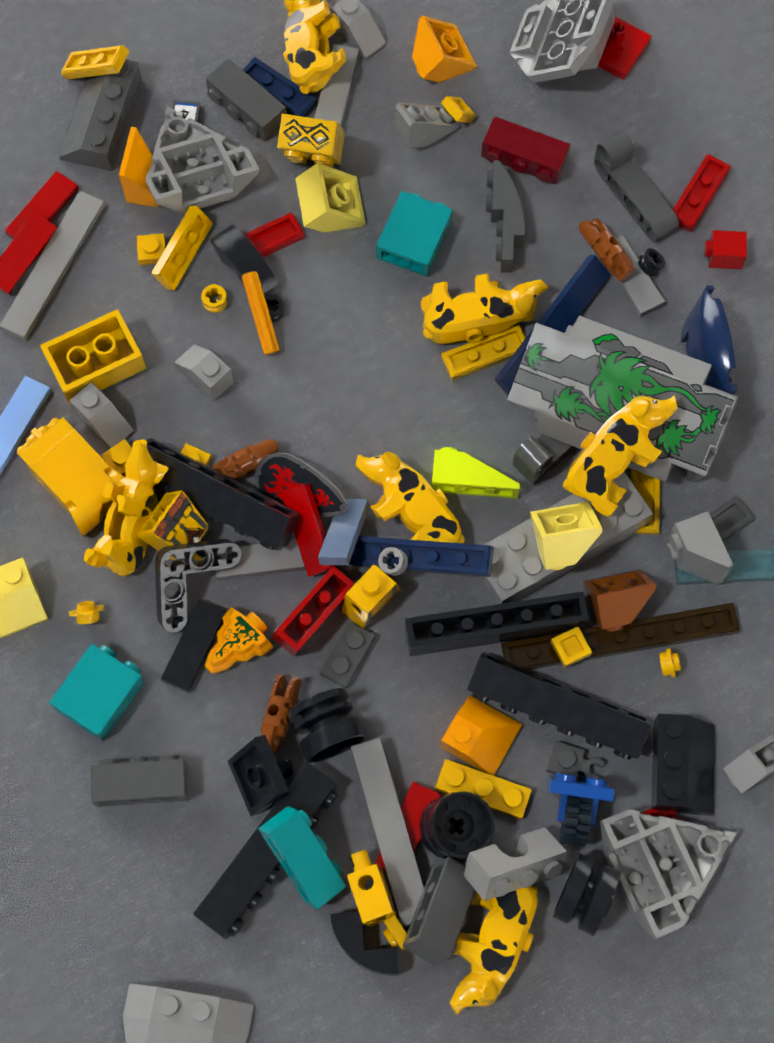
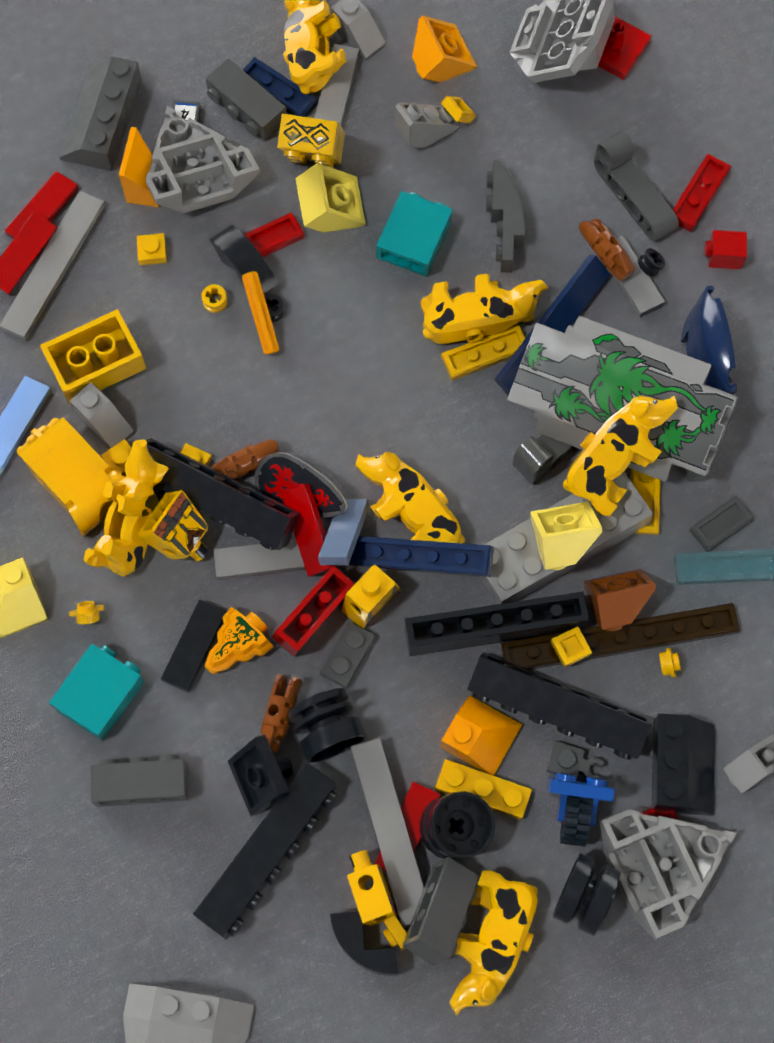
yellow tile [61,45,130,80] -> none
yellow plate [151,206,213,291] -> none
black beam [155,539,242,633] -> none
light grey slope [174,344,234,401] -> none
teal brick [258,806,346,910] -> none
light grey bush [378,547,408,576] -> none
neon yellow slope [432,447,520,499] -> none
light grey arch [463,827,567,901] -> none
dark red brick [481,116,571,184] -> none
light grey slope [665,511,733,584] -> none

